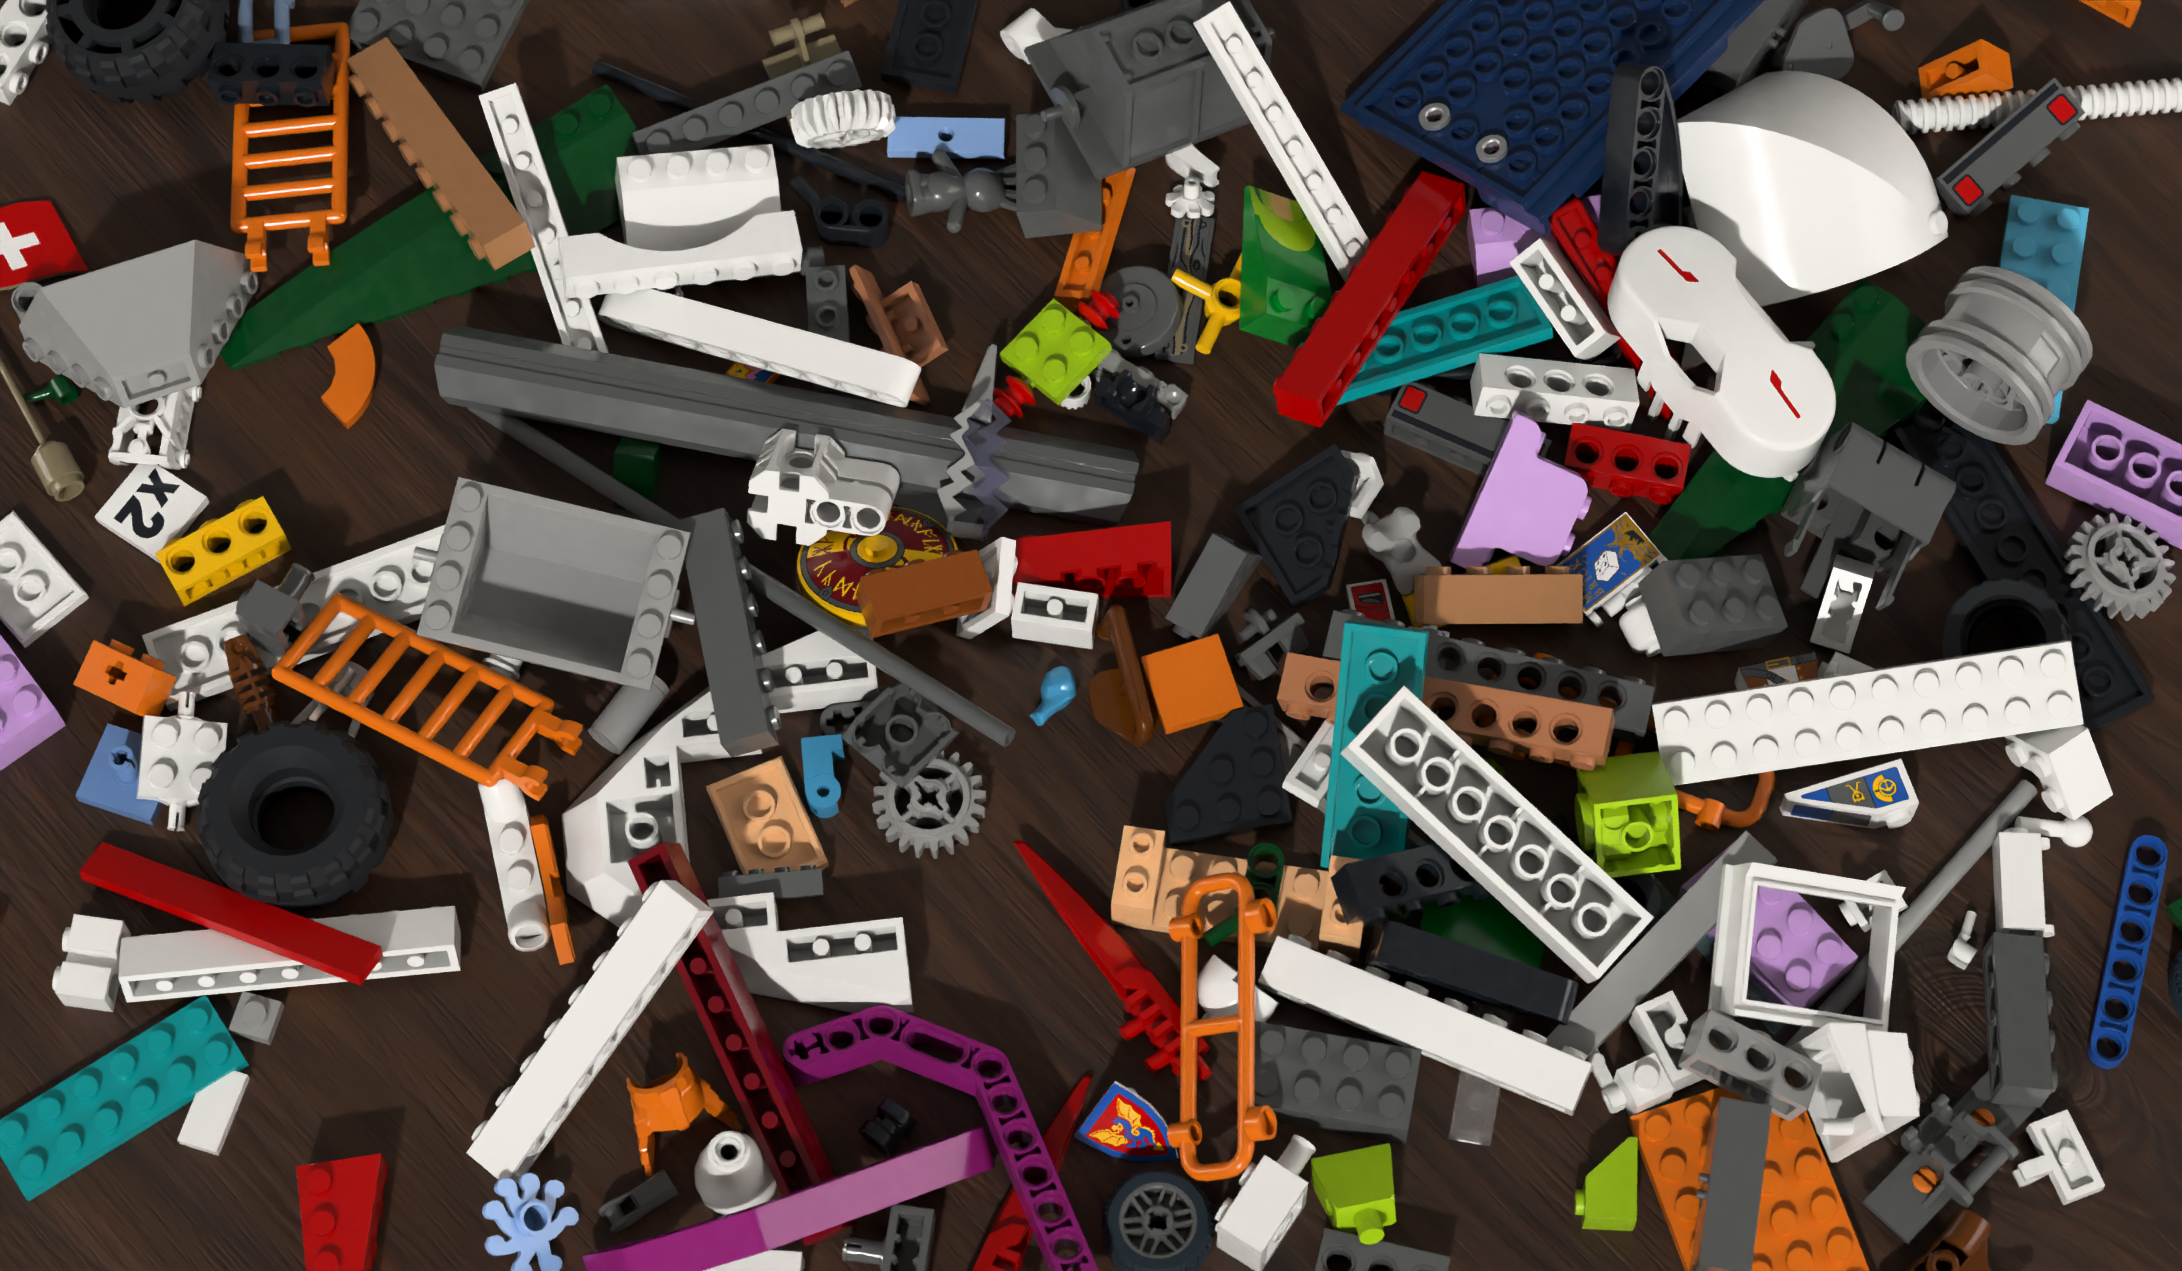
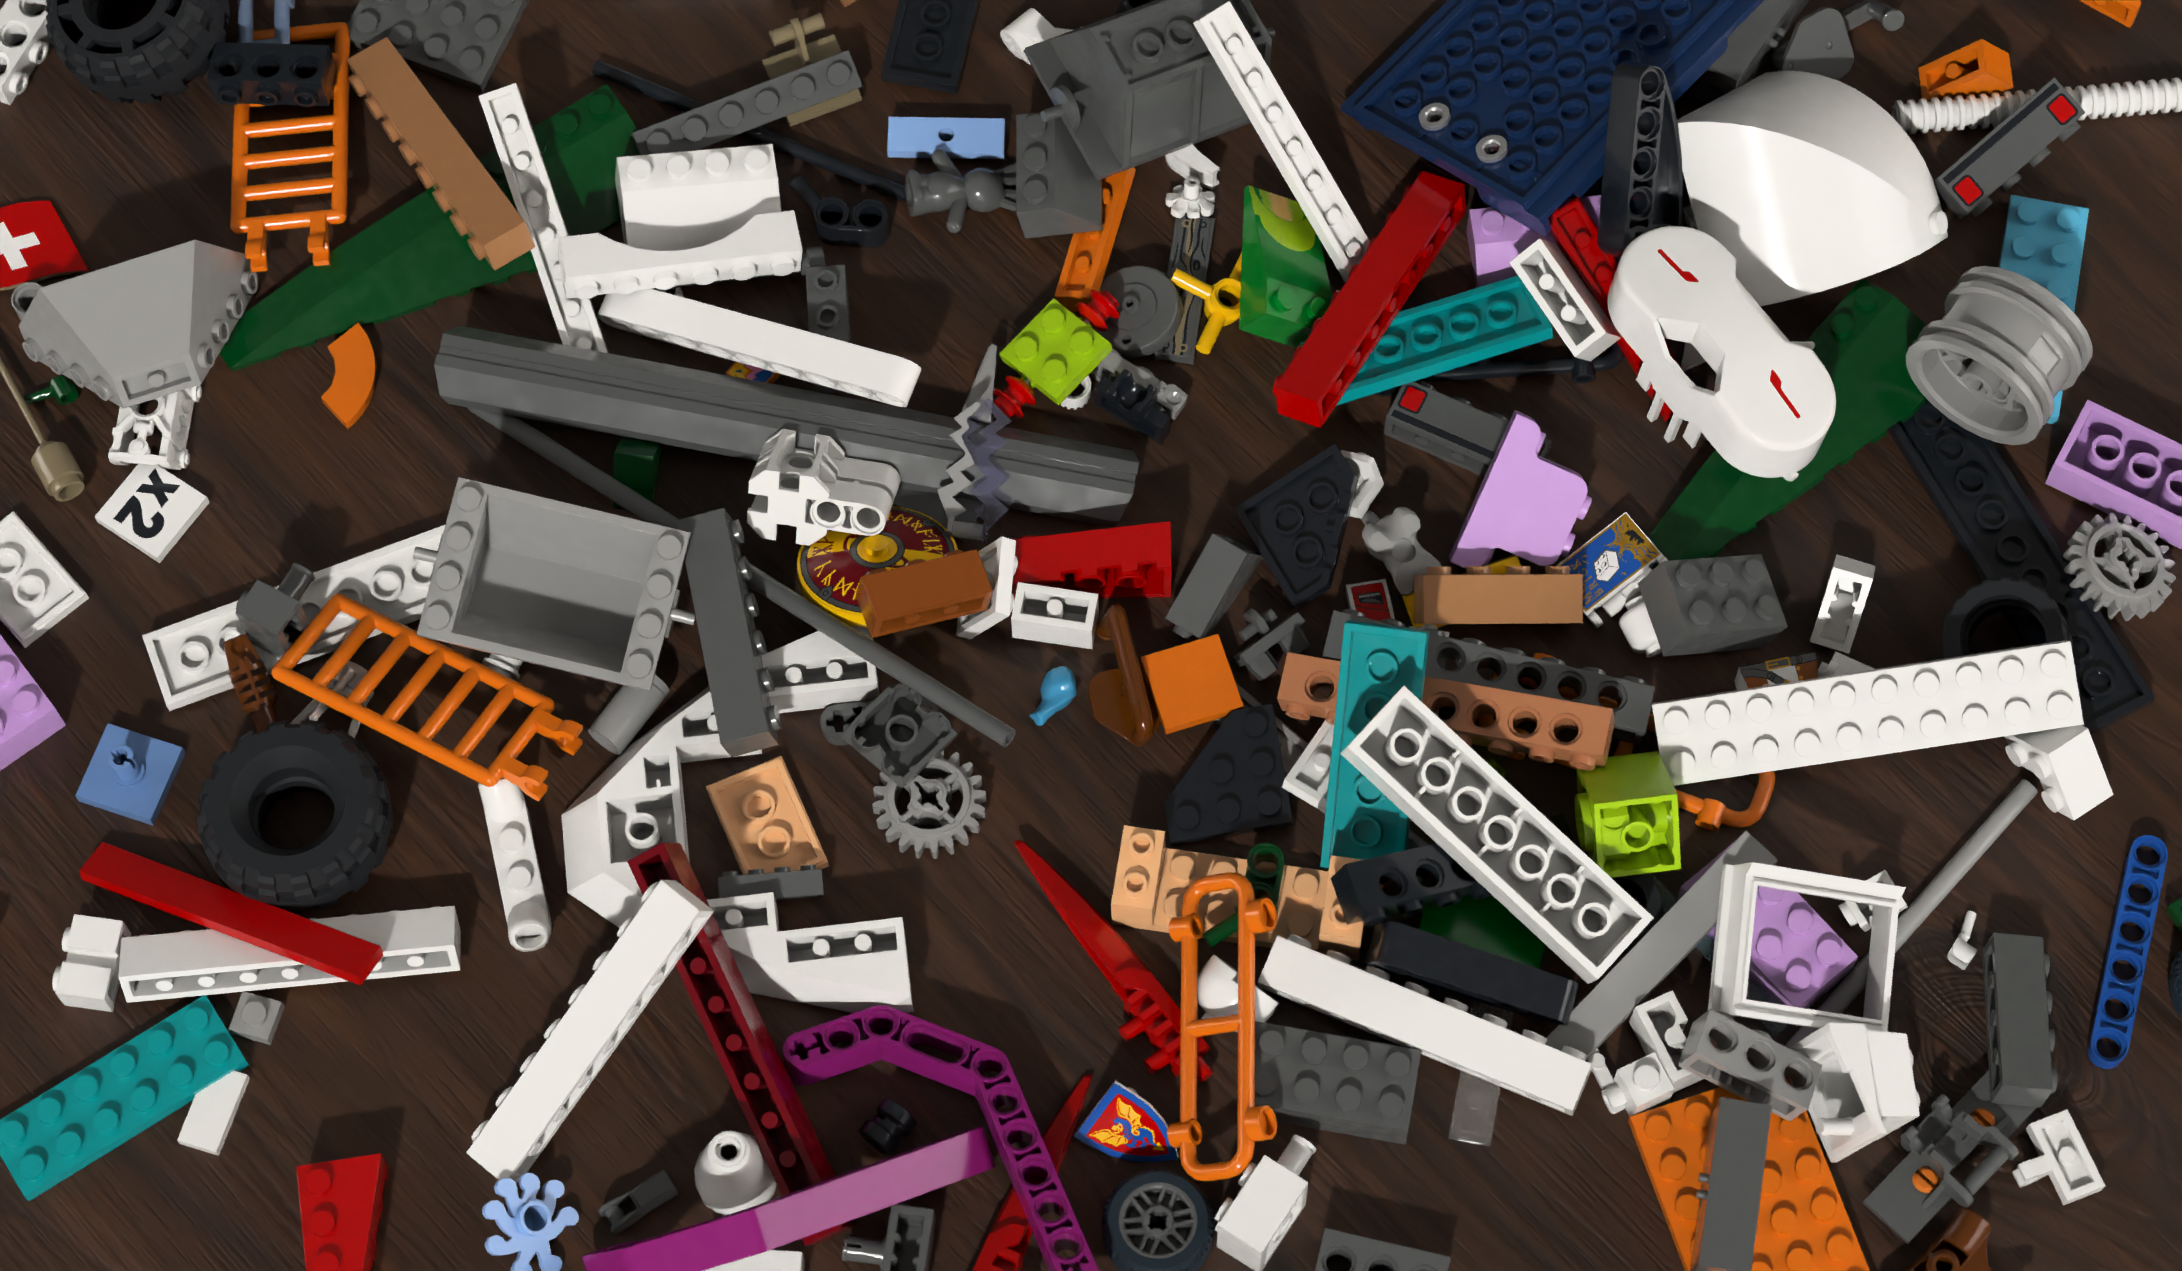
orange brick [73,639,177,717] -> none
white plate [136,691,228,831] -> none
yellow brick [155,496,292,607] -> none
orange tile [530,814,576,965] -> none
orange helmet [626,1052,745,1178] -> none
white gear [790,89,896,149] -> none
dark azure leg [801,734,845,818] -> none
nougat bracket [848,264,949,406] -> none
lime torso [1310,1143,1396,1245] -> none
white brick [1470,353,1640,431] -> none
red brick [1564,423,1691,505] -> none
lime slope [1574,1137,1638,1231] -> none
dark grey piece [1780,421,1956,611] -> none
slope [1780,759,1919,829] -> none
white brick [1992,827,2055,937] -> none
white bar [2015,816,2093,847] -> none

